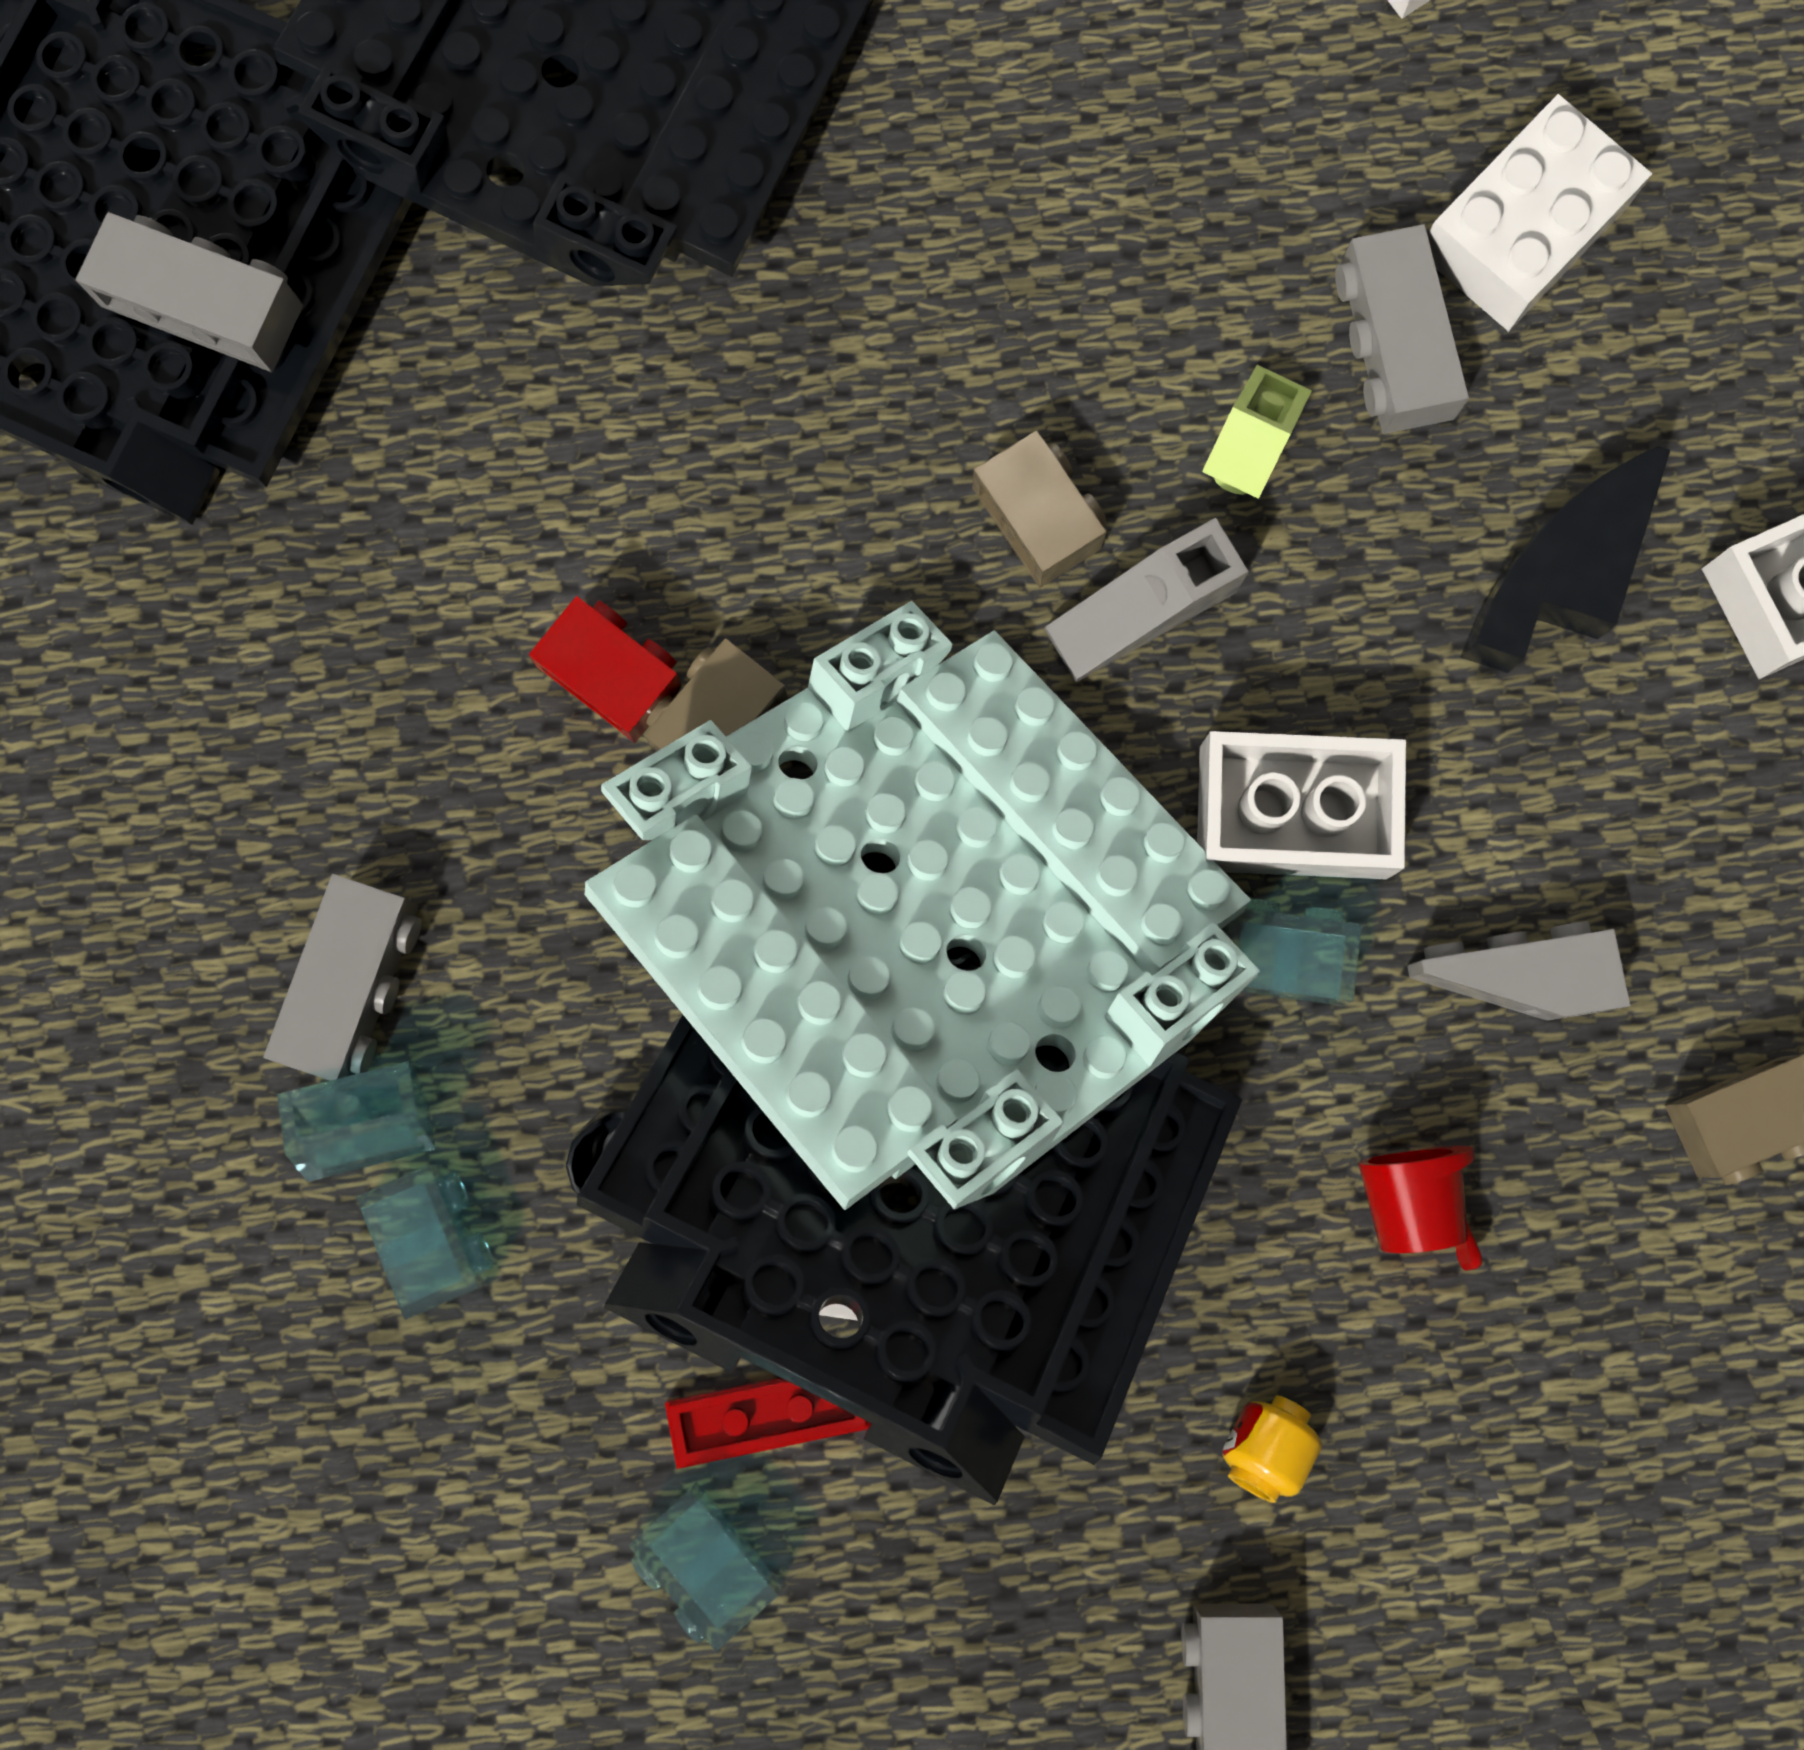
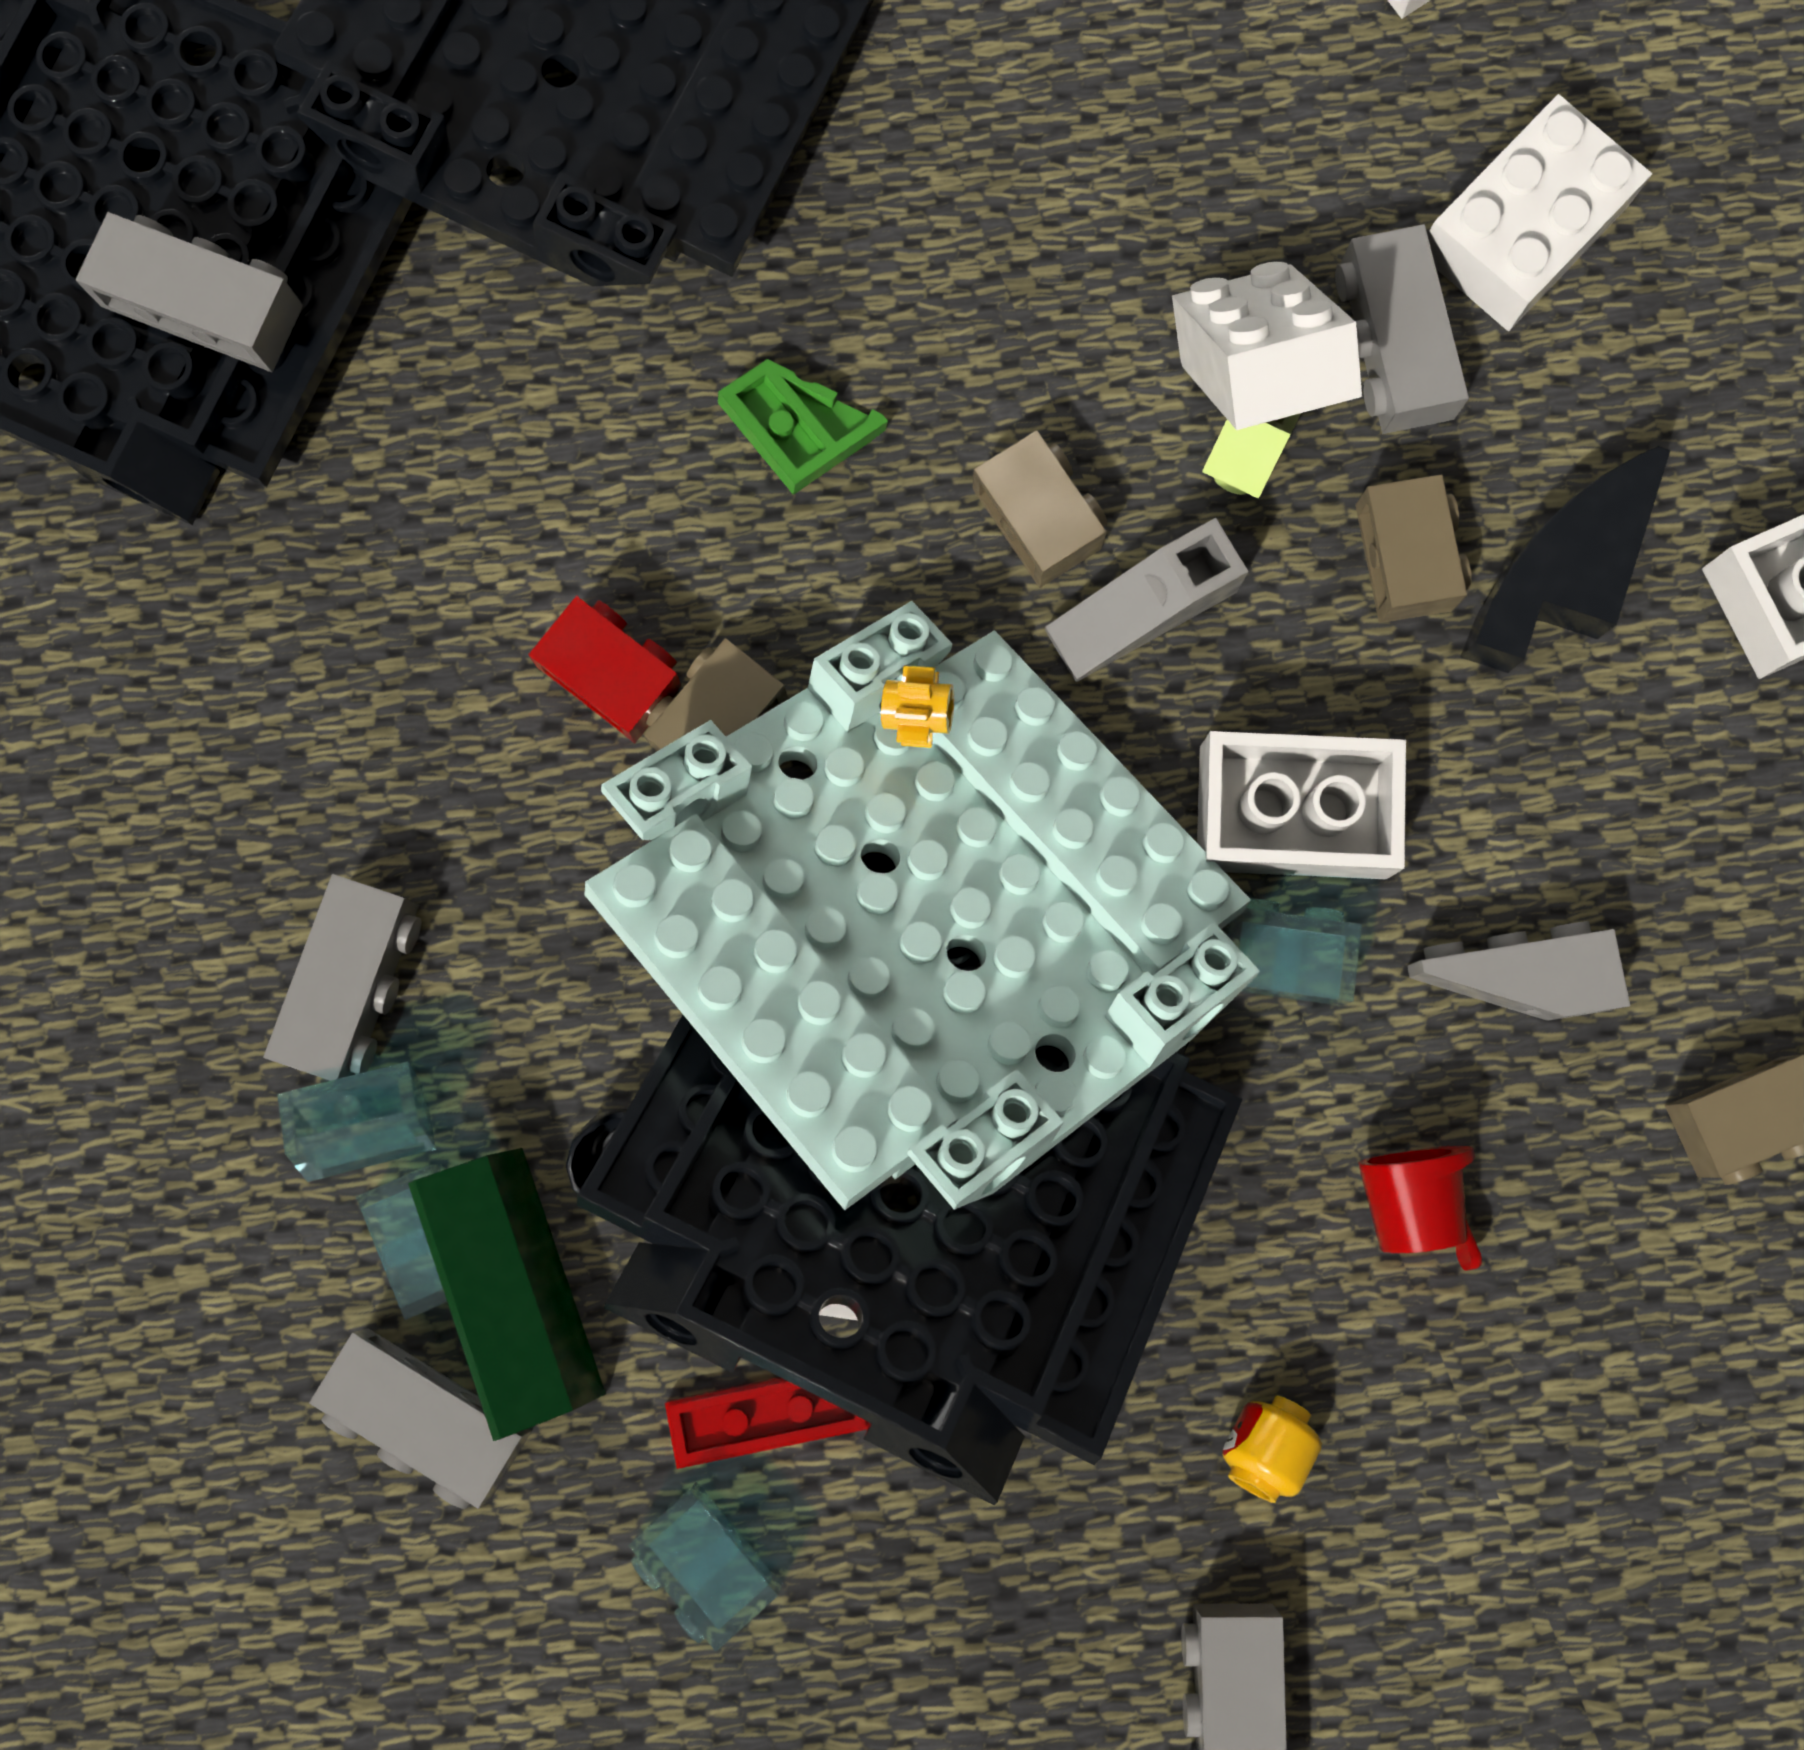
none -> light grey brick [309,1328,532,1509]
none -> dark green slope [408,1148,606,1441]
none -> bright green wing [718,359,888,495]
none -> yellow gear [881,665,954,748]
none -> white brick [1172,262,1362,430]
none -> dark tan brick [1355,475,1471,623]

